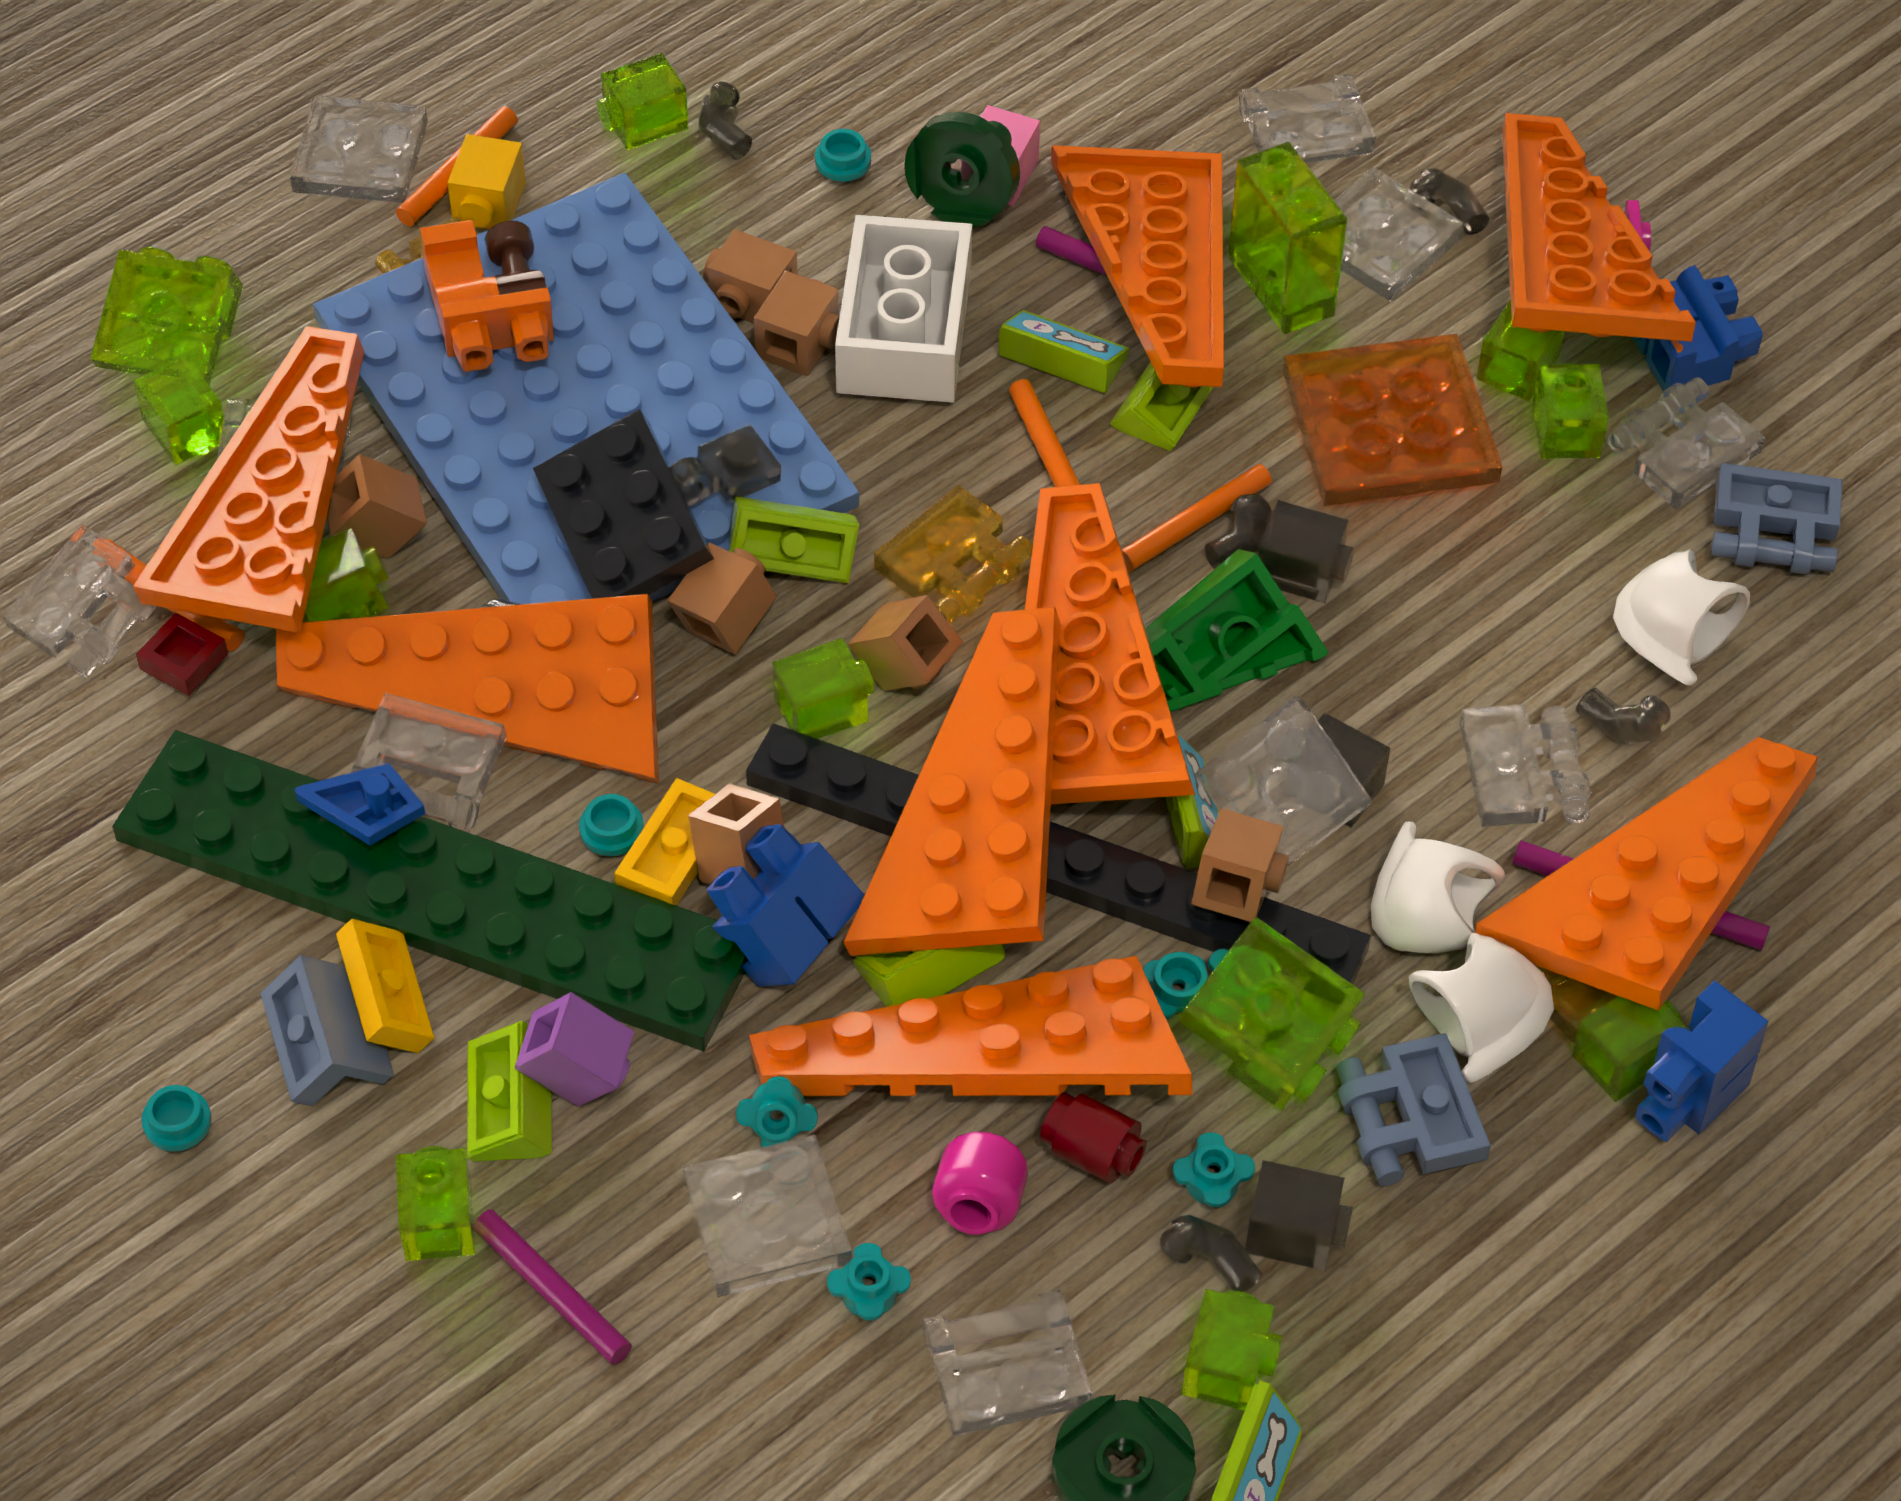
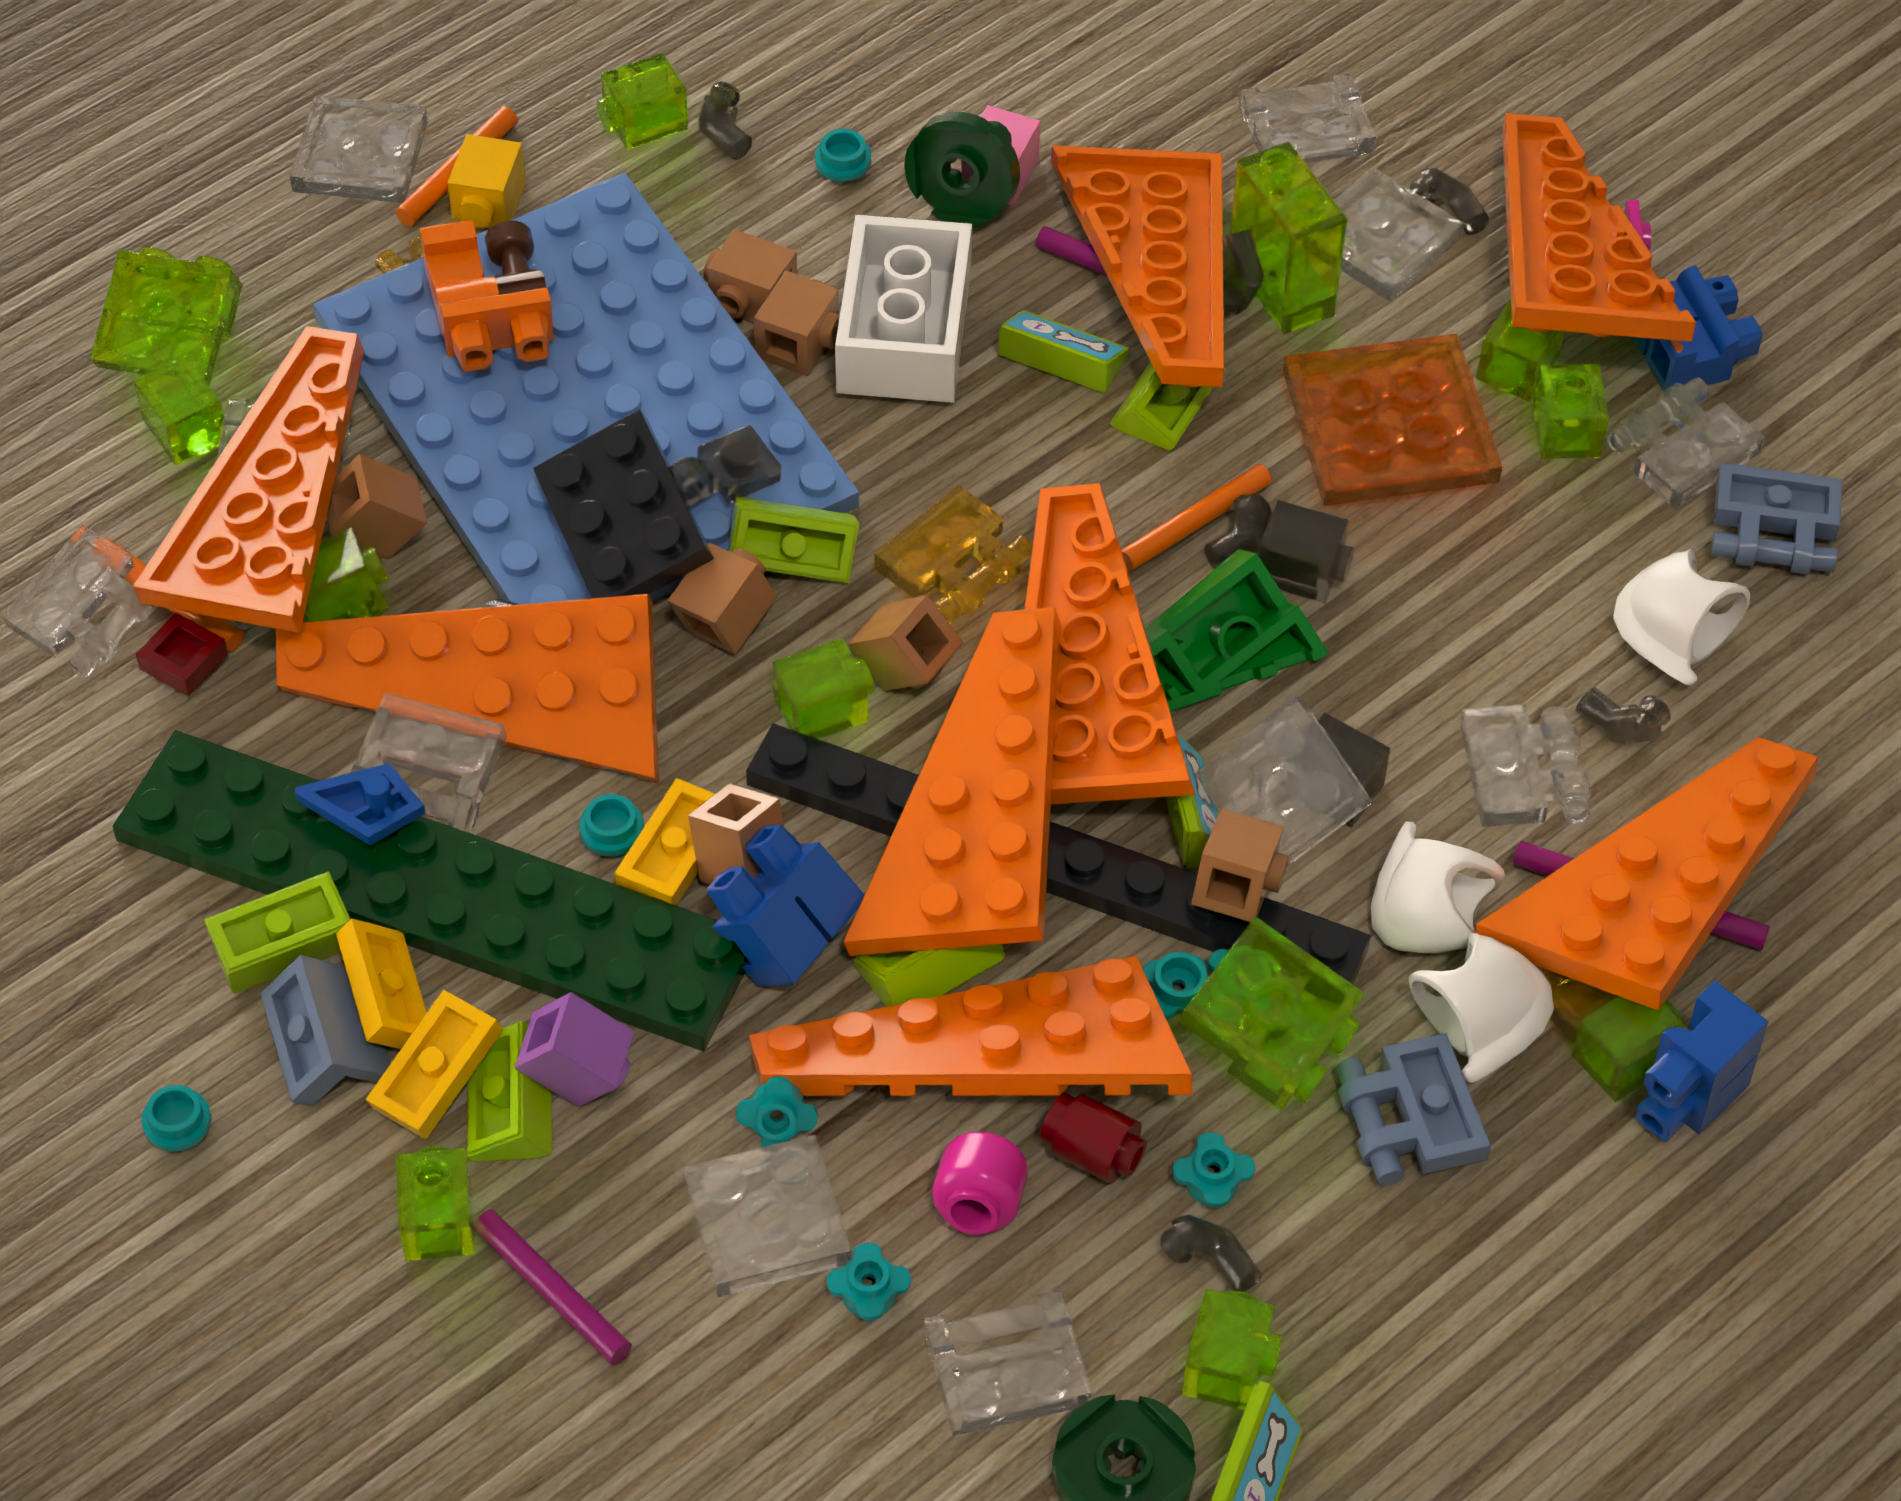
orange bar [1009,379,1080,487] -> none
clear smoke brick [1245,1160,1353,1271] -> none
none -> lime slope [204,871,351,993]
none -> yellow plate [366,989,504,1140]
none -> clear smoke arm [1223,229,1264,316]

